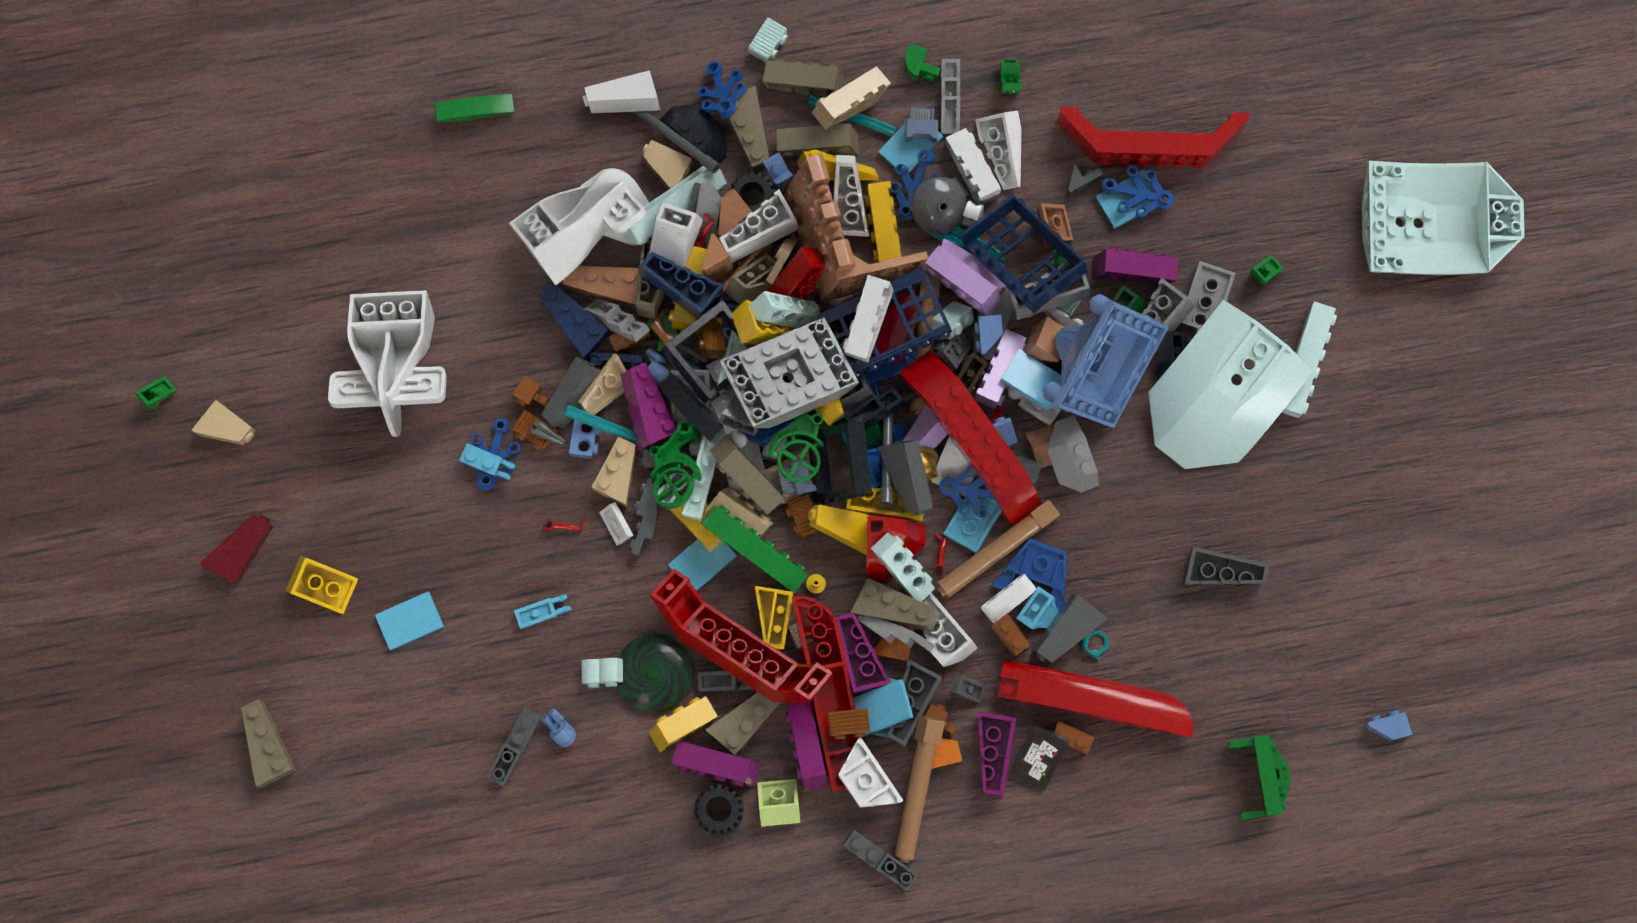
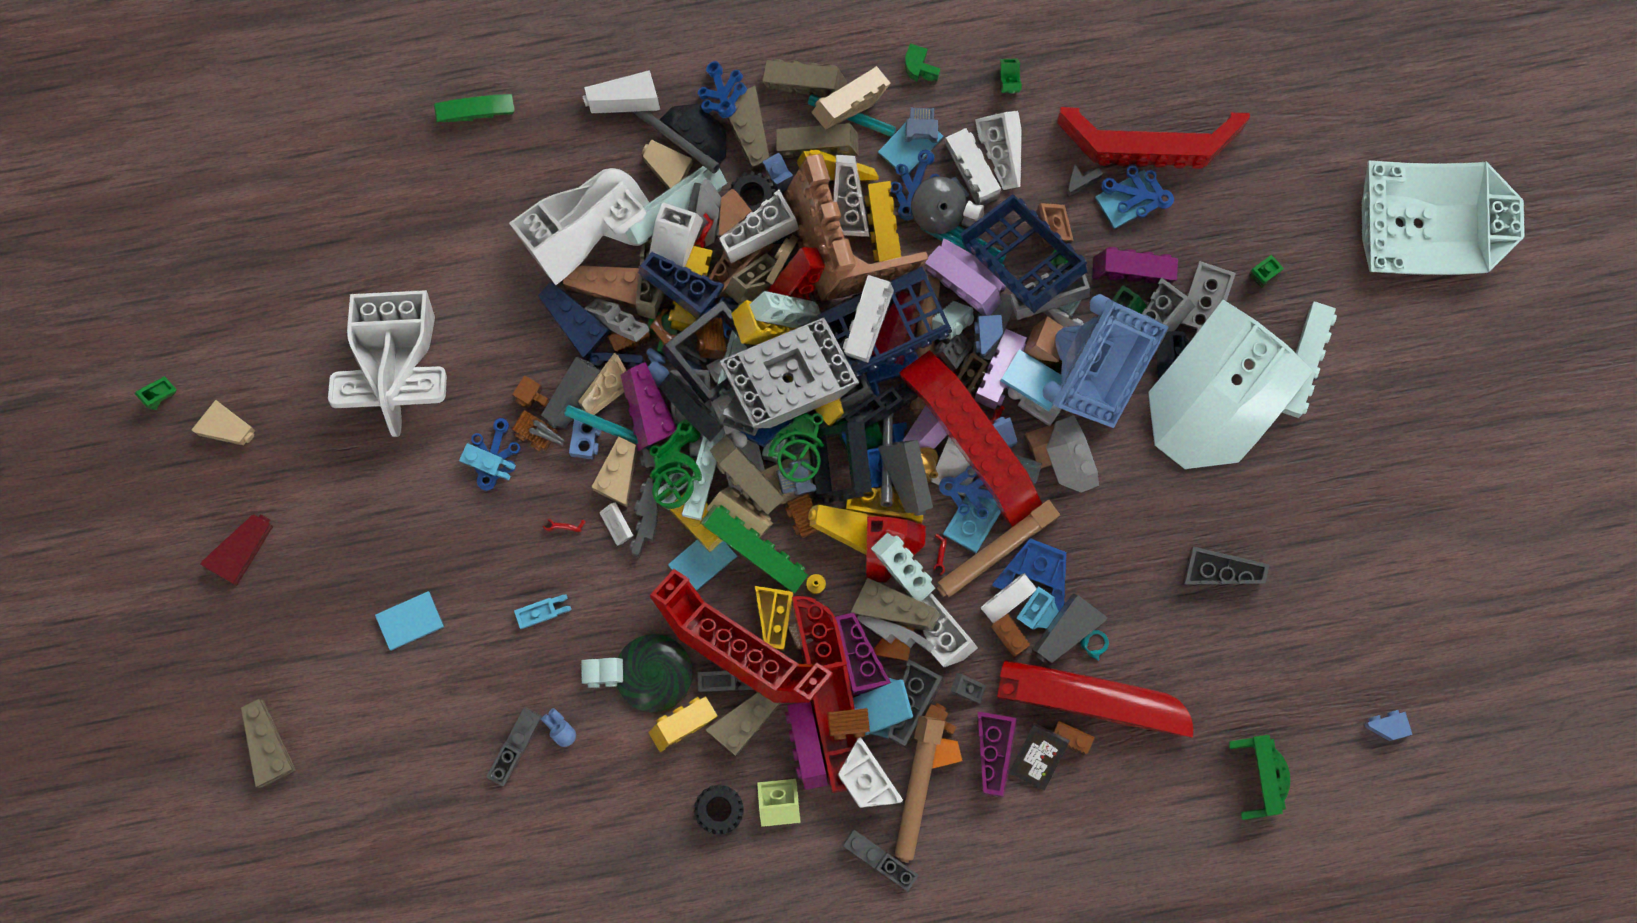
yellow slope [285,555,358,614] -> none
magenta wedge [672,741,761,787] -> none
nougat slope [702,234,734,281] -> none
light aqua brick [748,17,788,63] -> none
light grey slope [941,59,960,134] -> none

